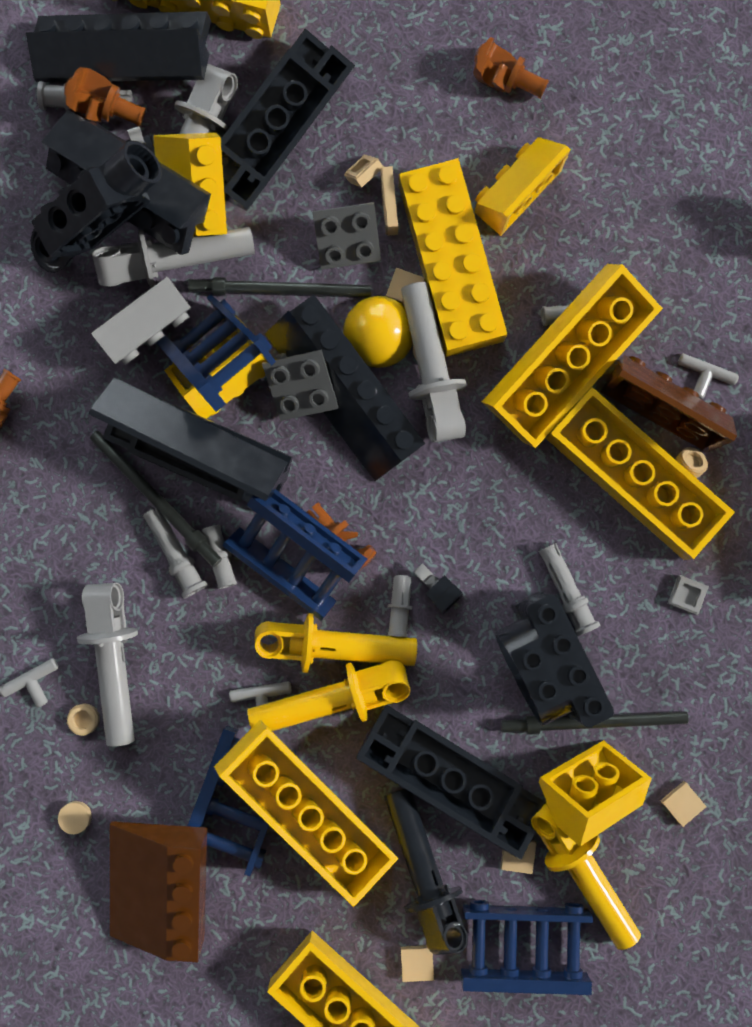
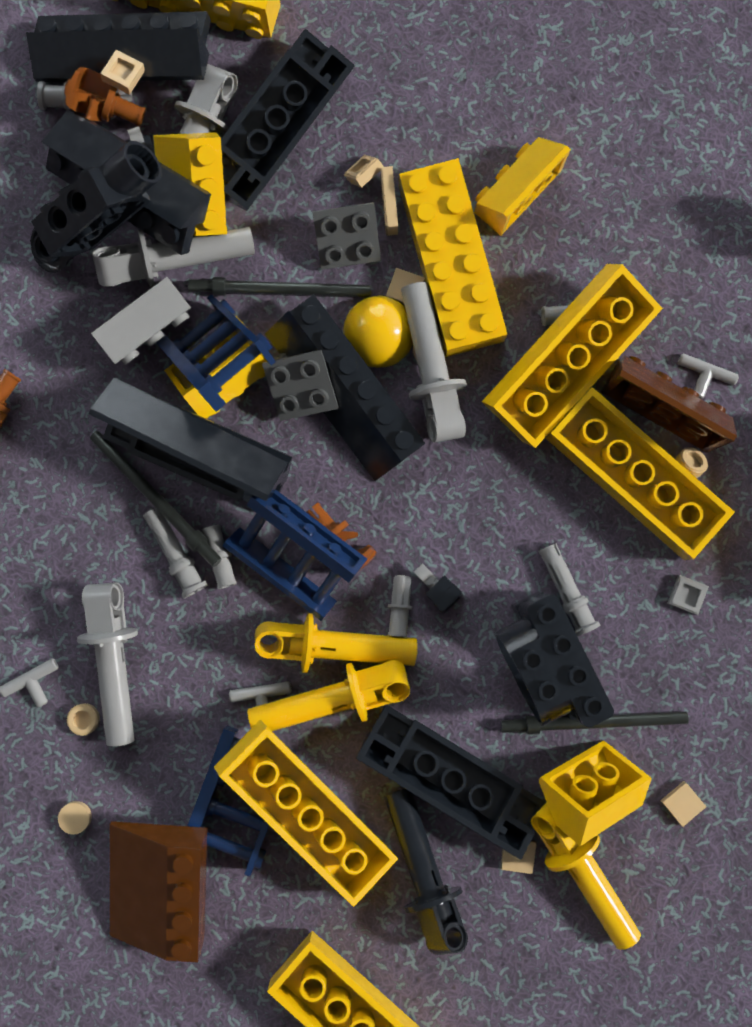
tan tile [401,945,434,982] -> none
dark blue fence [461,900,593,995] -> none
dark orange piece [473,37,549,99] -> none
none -> tan plate [100,50,145,95]

